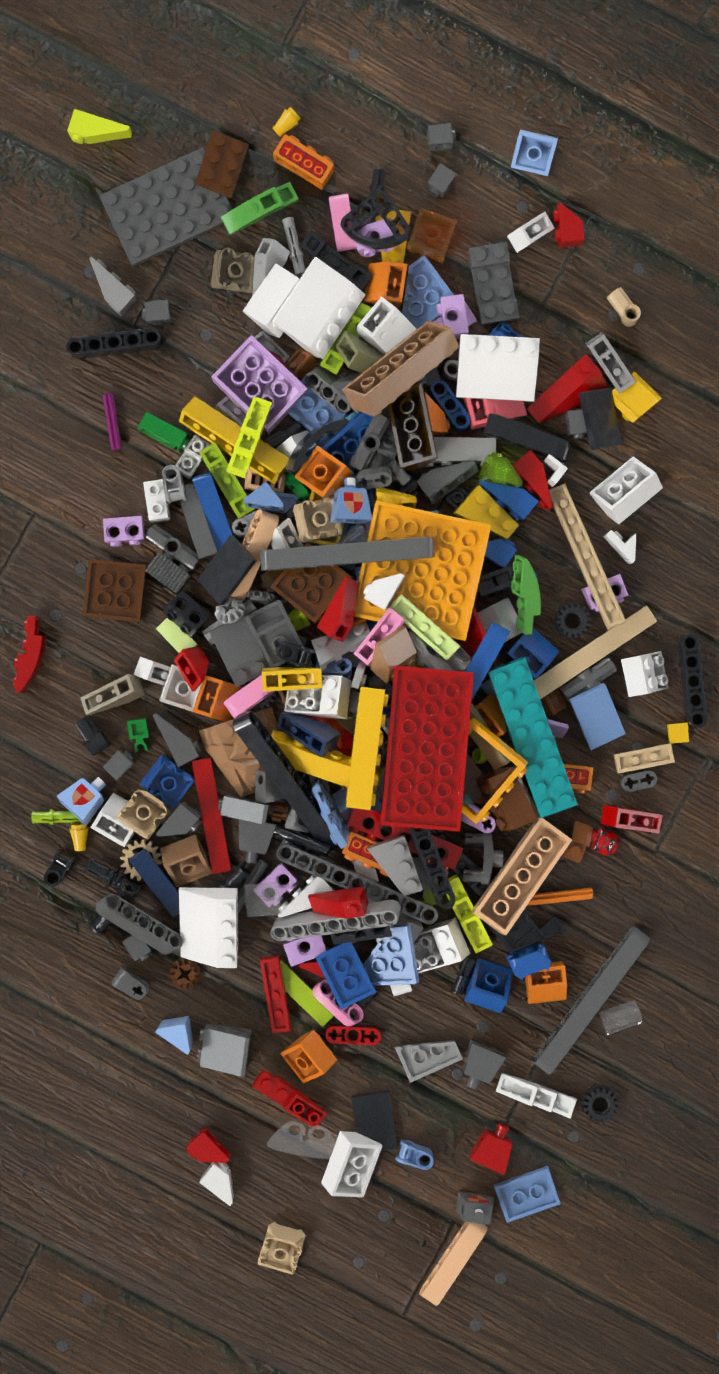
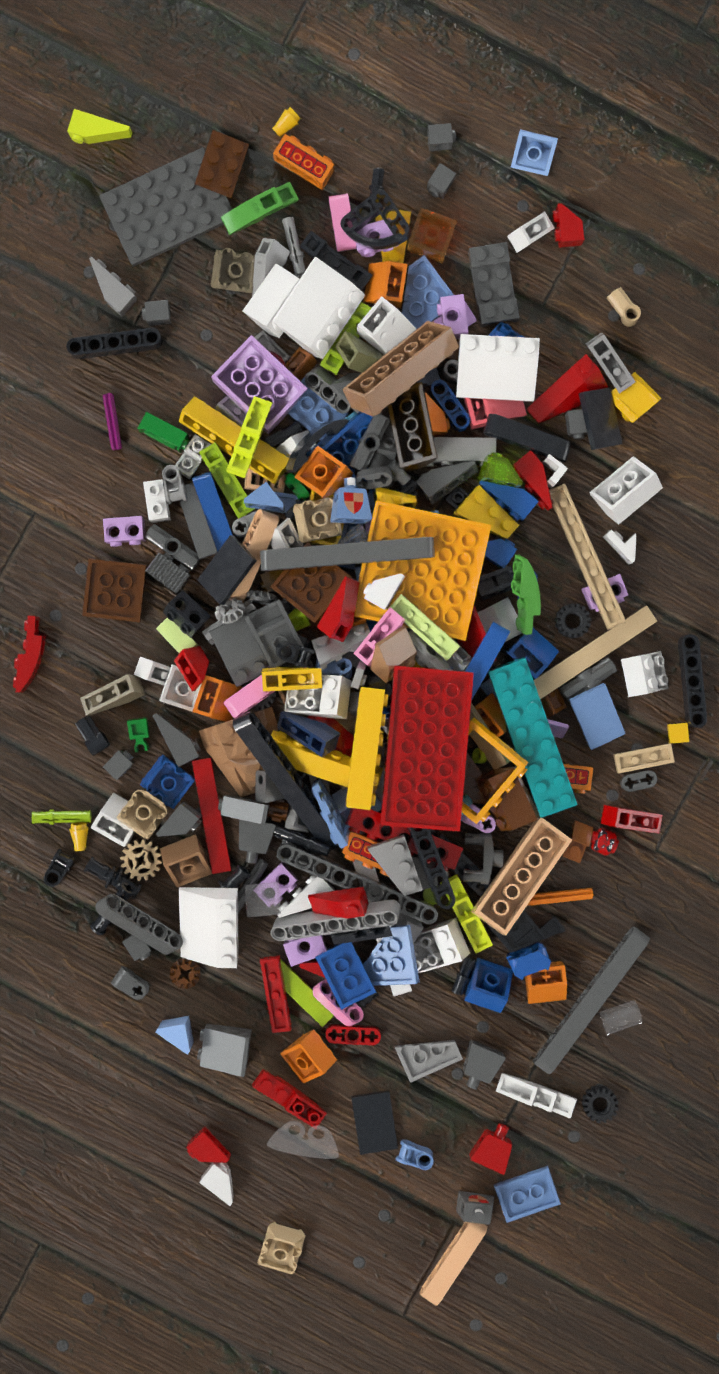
light blue torso [57,777,106,826] -> none
dark blue tile [129,848,180,918] -> none
white slope [321,1131,382,1197] -> none

